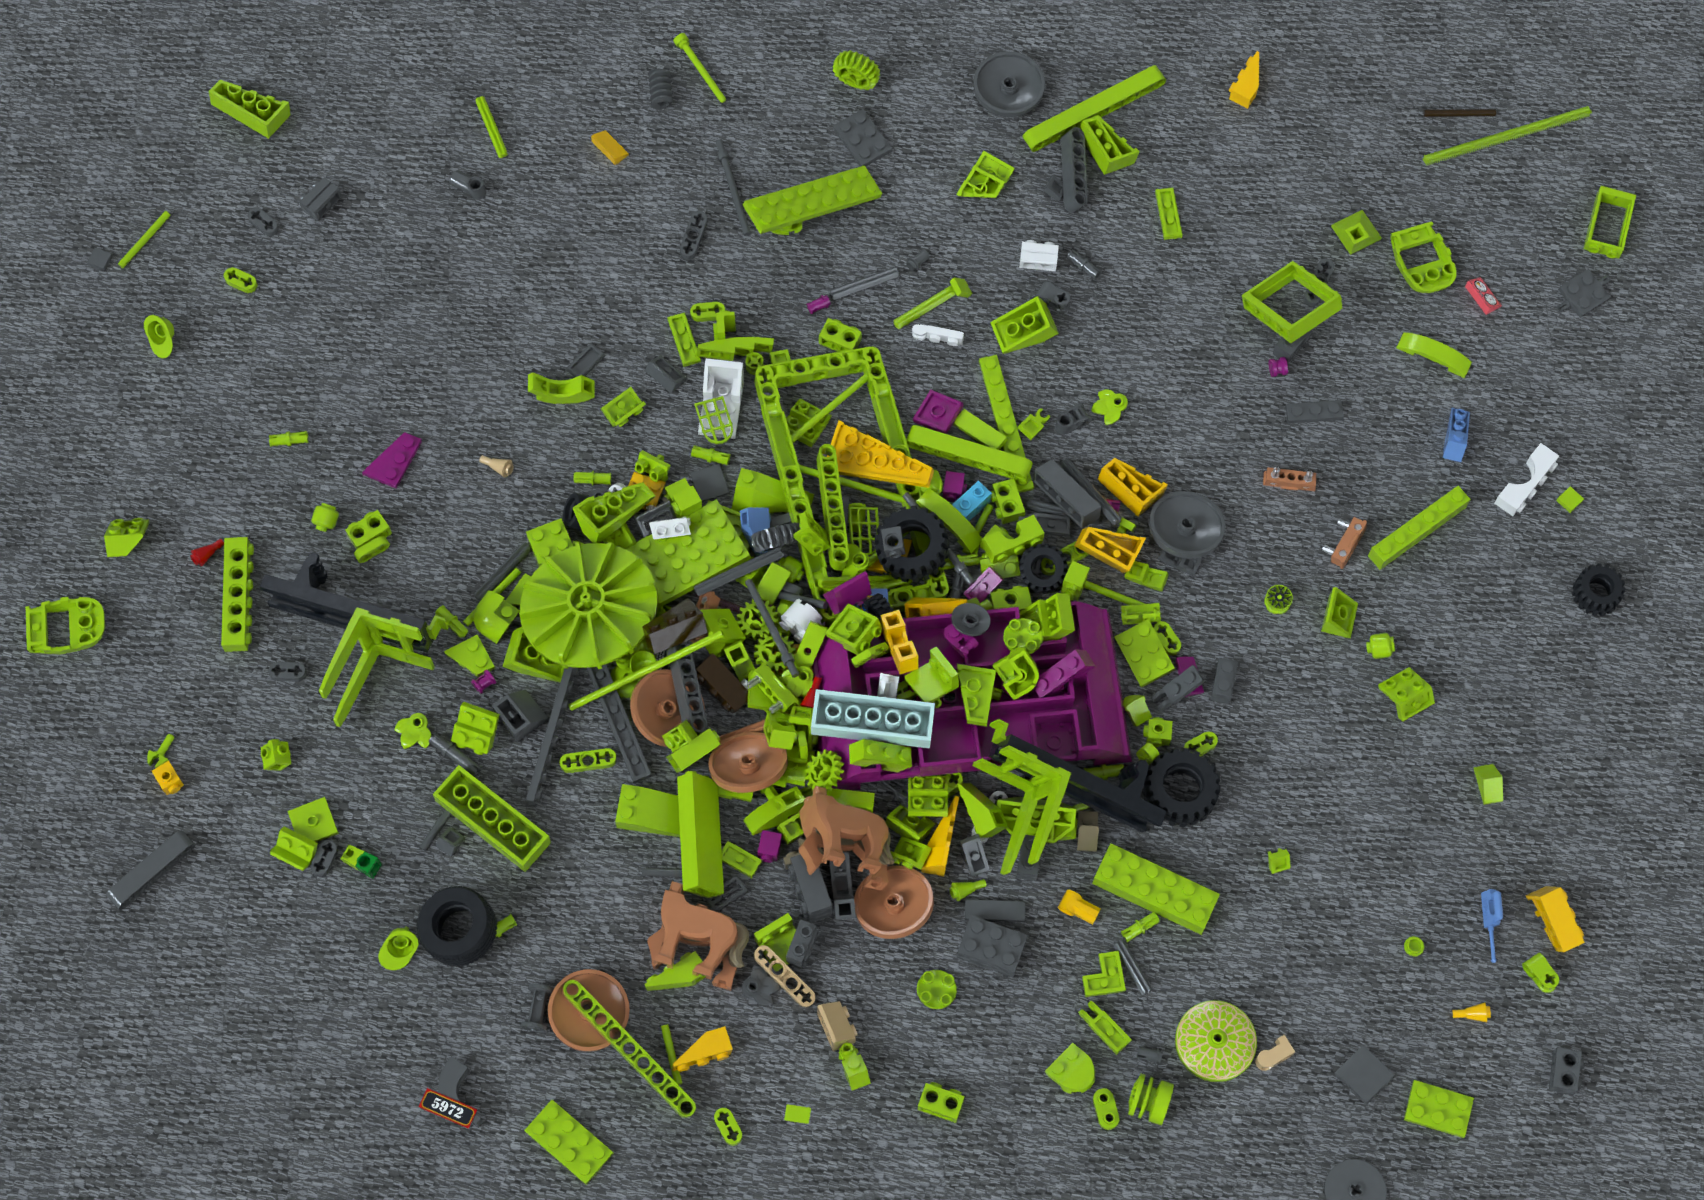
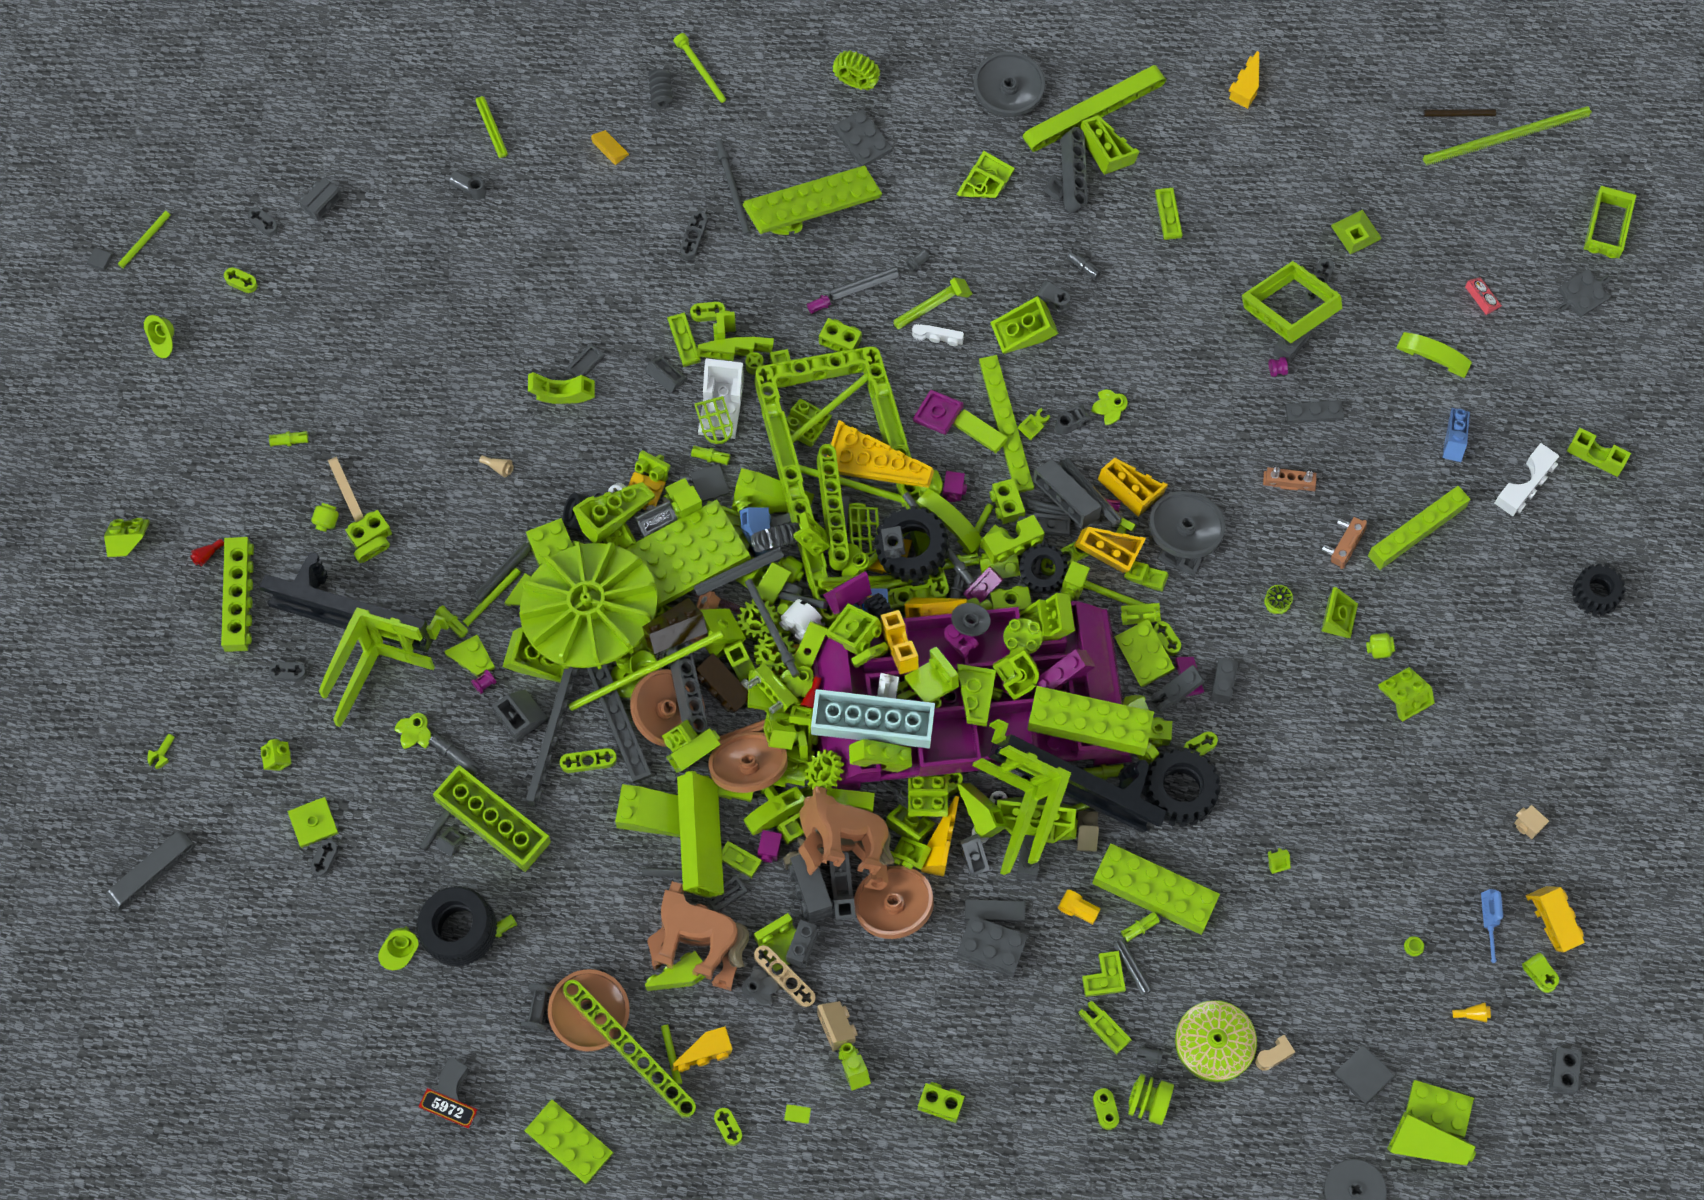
lime slope [25,597,105,655] -> none
yellow brick [152,761,184,795] -> none
lime wedge [209,80,291,139] -> none
lime bracket [270,826,318,871] -> none
leg [340,845,382,879] -> none
magenta wing [362,432,422,489] -> none
lime plate [451,702,500,755] -> none
lime brick [473,590,520,644] -> none
lime axle [573,471,611,486] -> none
lime bracket [600,387,646,427] -> none
white hinge [649,516,691,539] -> none
lime beam [906,425,1033,482] -> none
lime dish [917,970,957,1009] -> none
lime cone [949,879,987,902] -> none
medium azure brick [952,481,992,521] -> none
white brick [1019,240,1059,272] -> none
lime slope [1045,1043,1096,1094] -> none
lime slope [1390,221,1457,293] -> none
lime slope [1474,764,1503,805] -> none
lime tile [1556,486,1584,513] -> none
none -> tan beam [328,457,364,522]
none -> lime bush [733,496,752,513]
none -> lime brick [1027,686,1154,756]
none -> lime slope [1387,1112,1476,1166]
none -> tan brick [1515,805,1549,839]
none -> lime arch [1567,428,1631,477]

